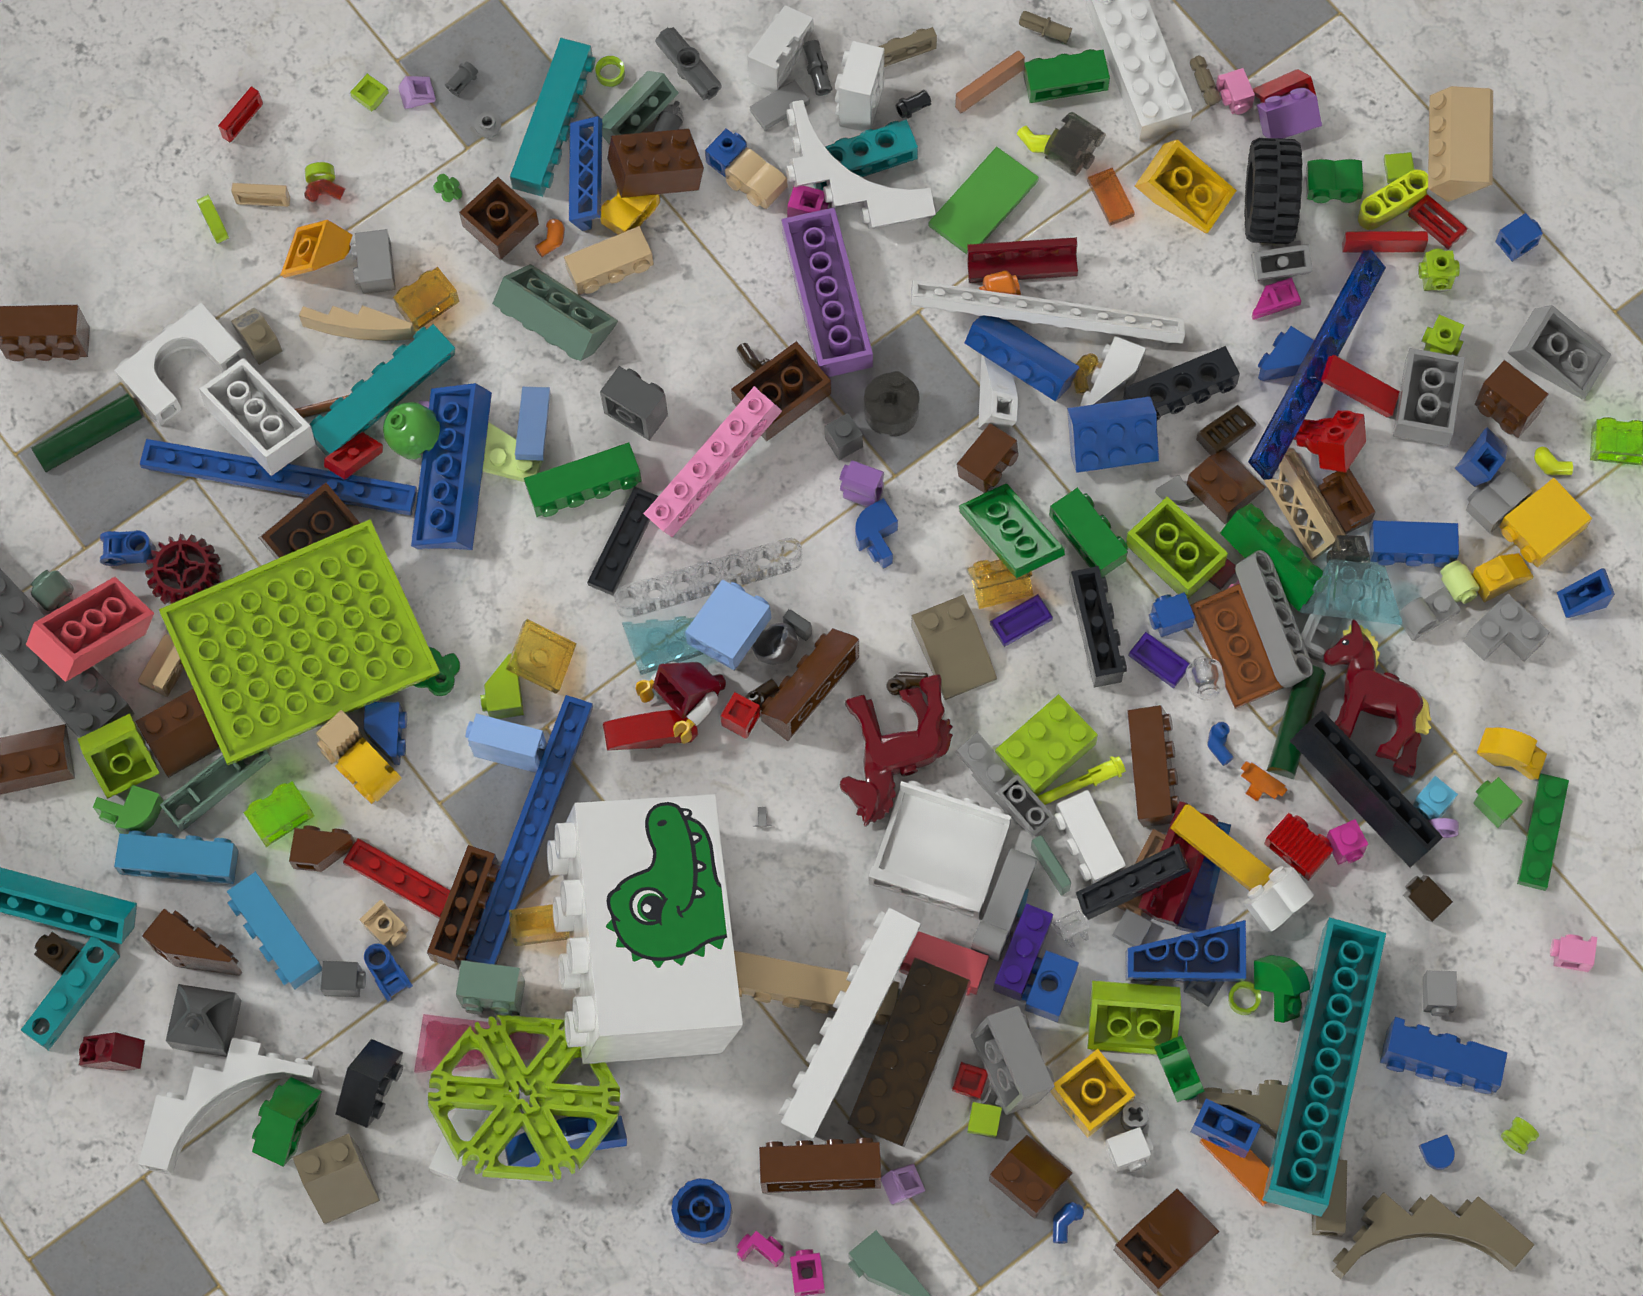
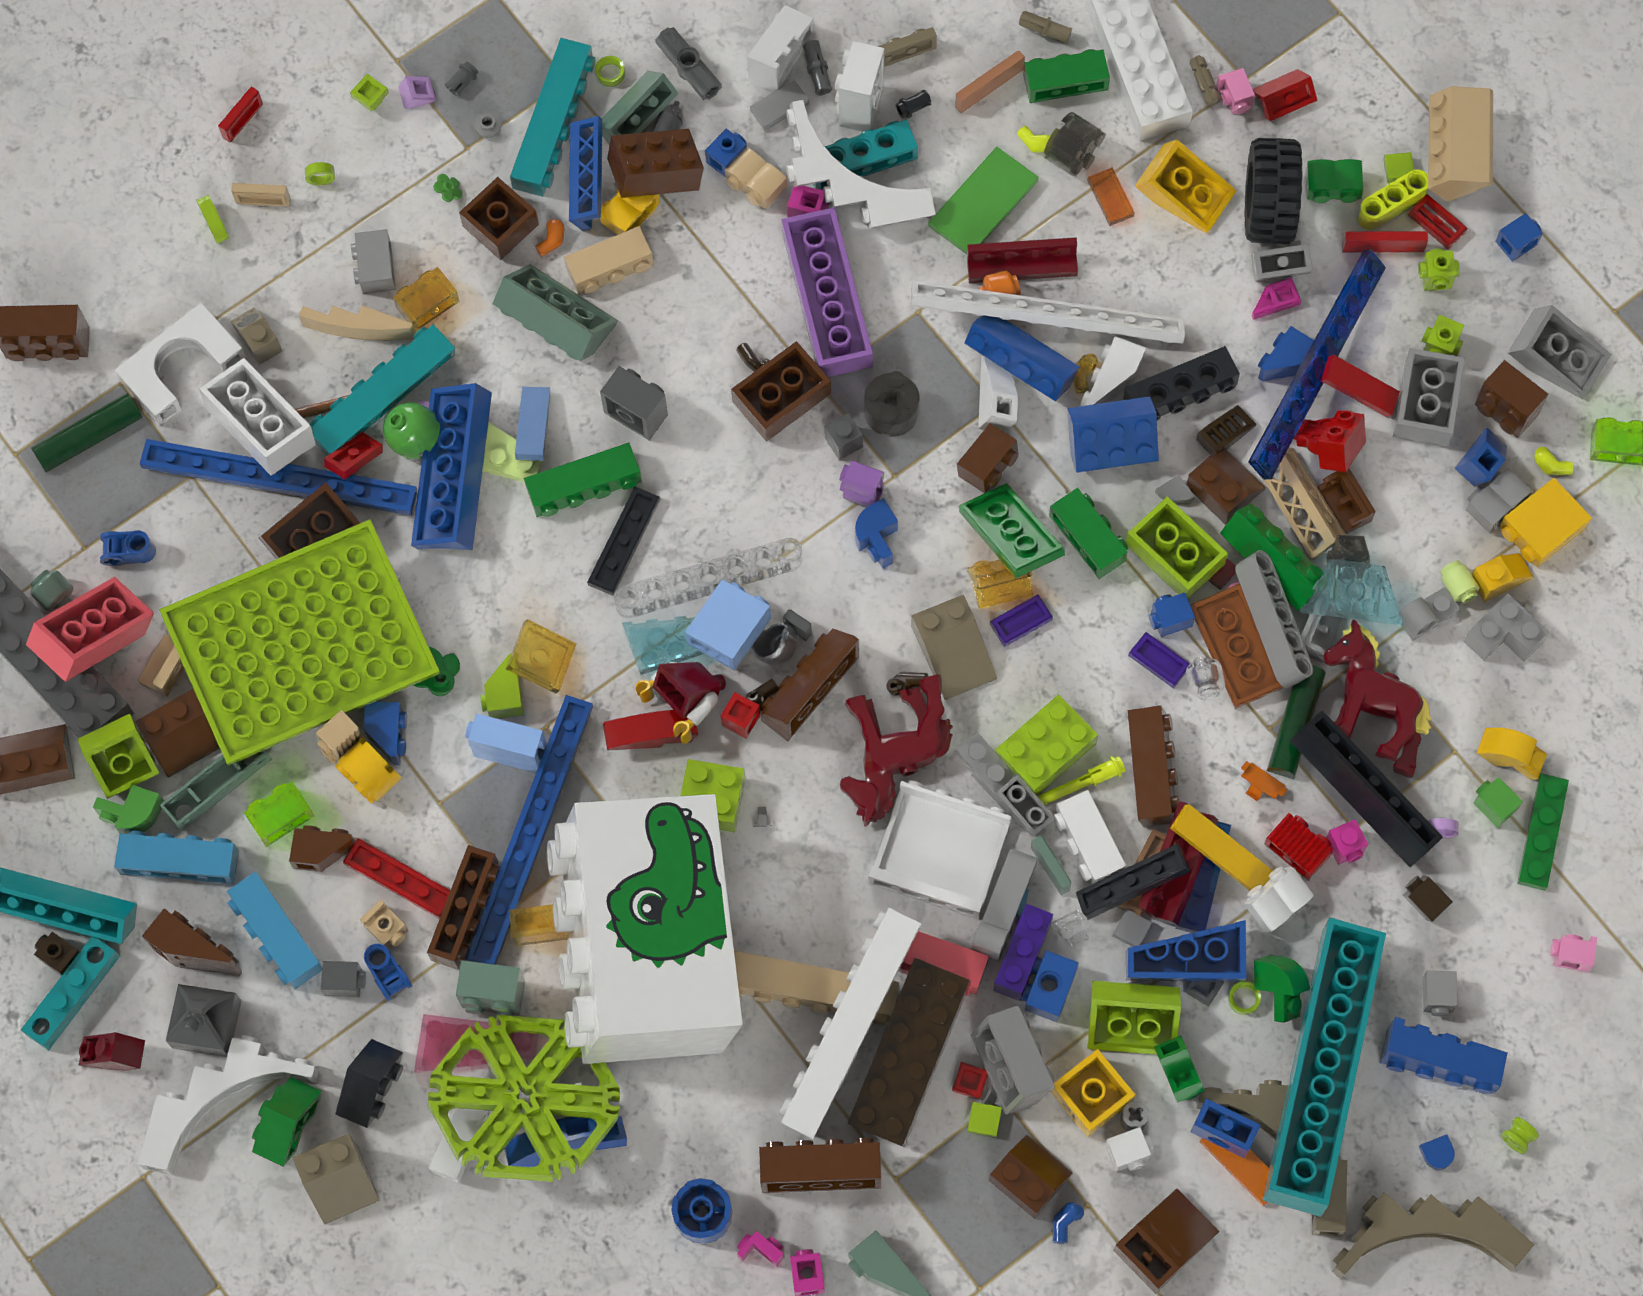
dark red gear [145,533,222,605] -> none
light orange slope [280,220,353,278] -> none
clear red arm [304,179,346,202] -> none
bright pink brick [644,387,782,537] -> none
lavender slope [881,1164,925,1204] -> none
black brick [1069,566,1127,688] -> none
blue arm [1207,722,1234,766] -> none
medium lavender brick [1257,88,1322,138] -> none
blue brick [1370,520,1459,568] -> none
medium azure brick [1413,776,1458,820] -> none
blue slope [1557,568,1615,618] -> none
none -> lime brick [680,759,746,832]

